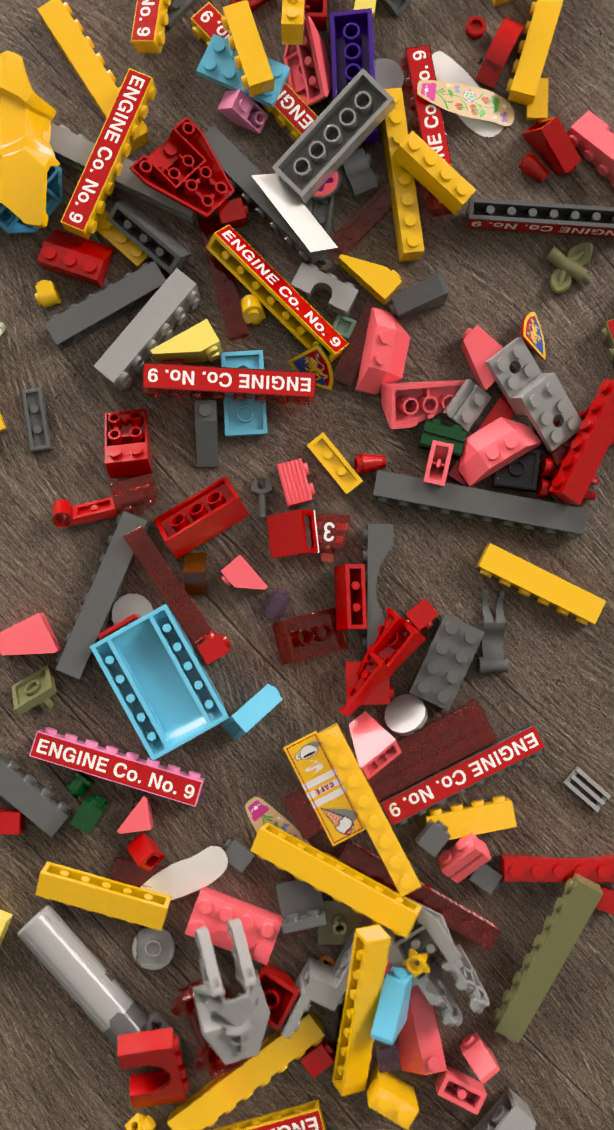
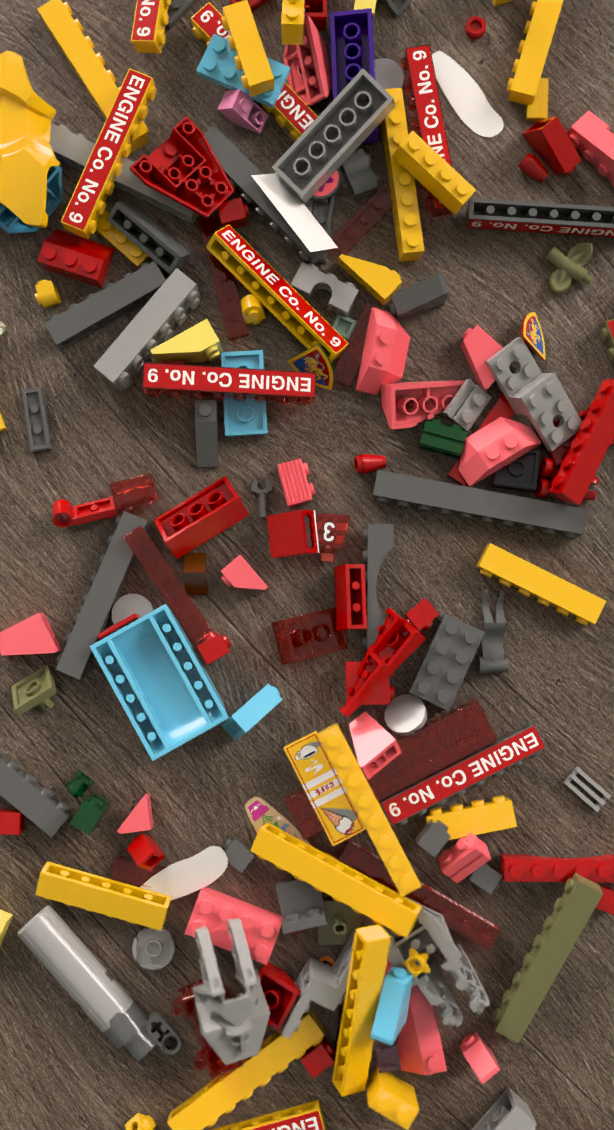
brick [29,727,205,807] -> none
red slope [105,409,152,479] -> none
red arch [117,1027,190,1109] -> none
clear purple brick [264,588,291,621] -> none
yellow plate [307,432,363,495] -> none
tan sticker [417,80,514,126] -> none
coral slope [423,440,454,487] -> none
coral brick [434,1065,487,1115] -> none
red arch [475,17,525,88] -> none

